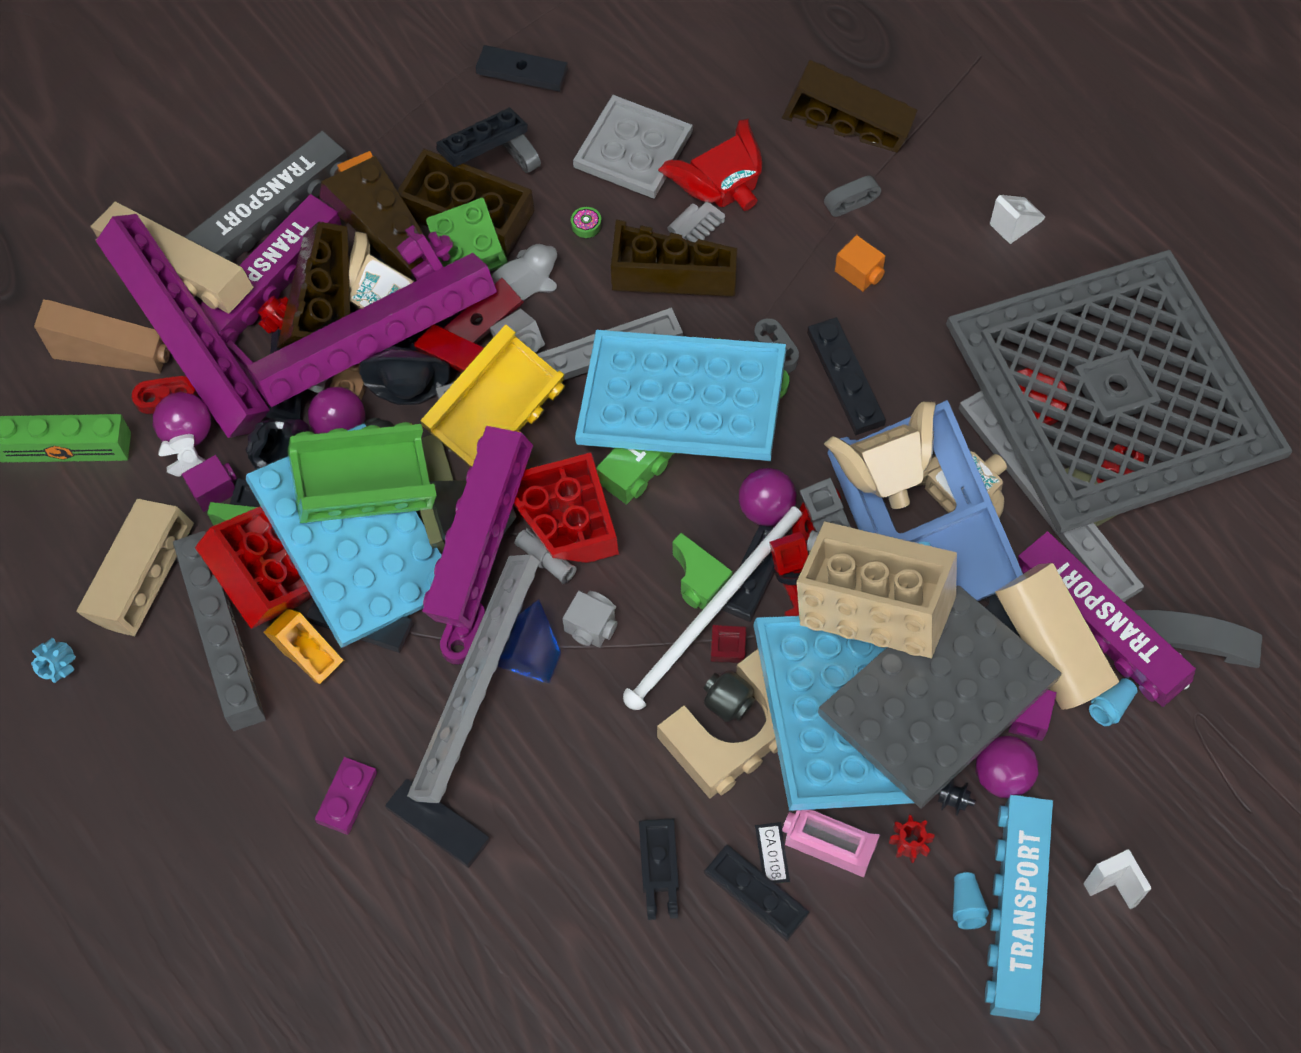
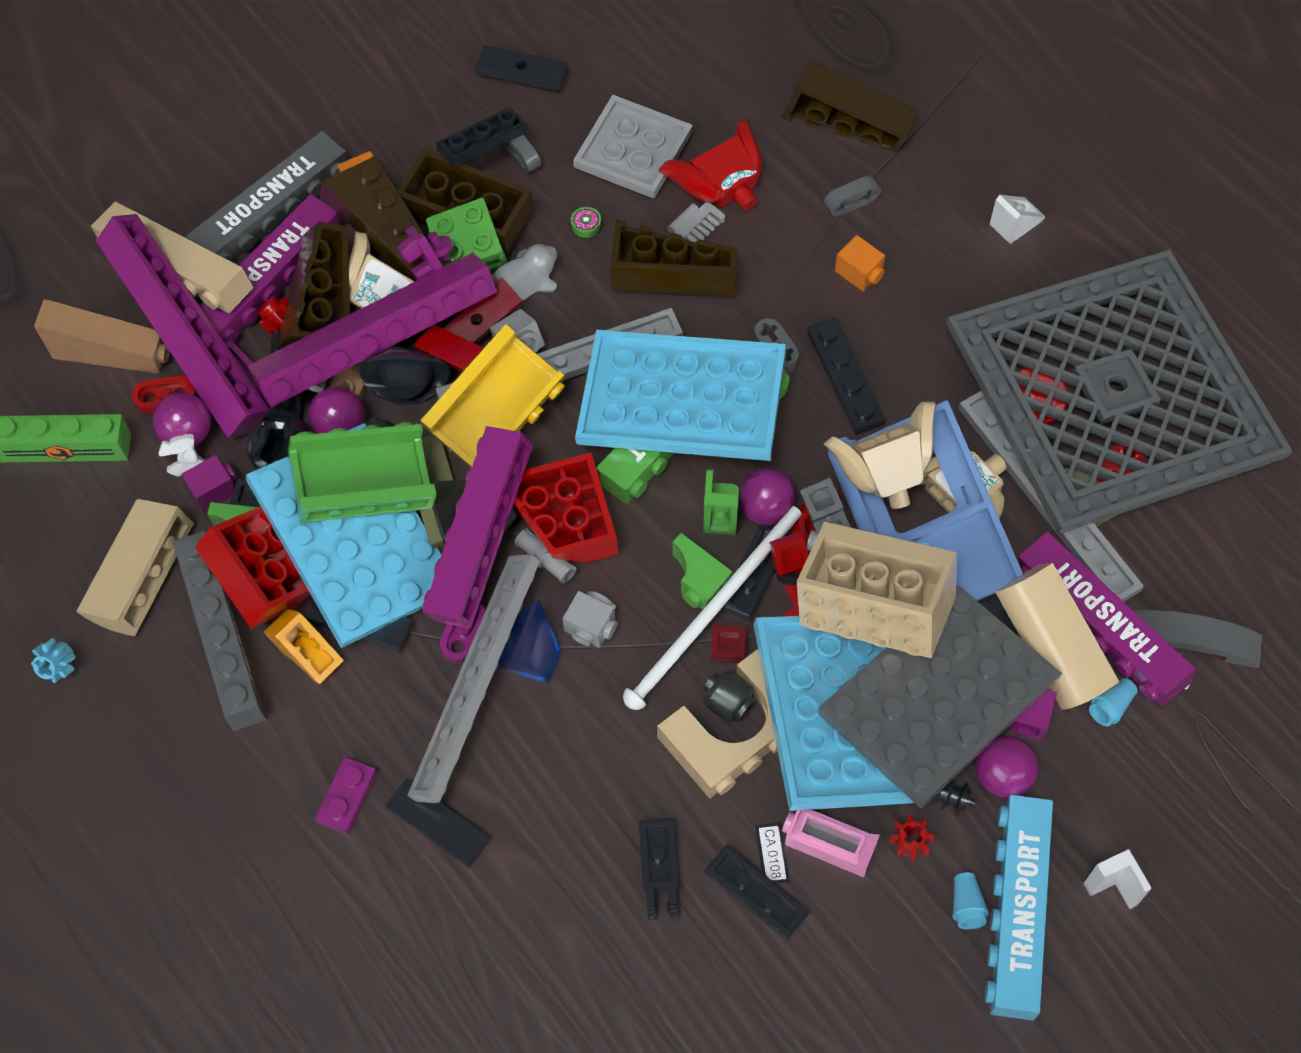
none -> bright green panel [703,470,739,535]

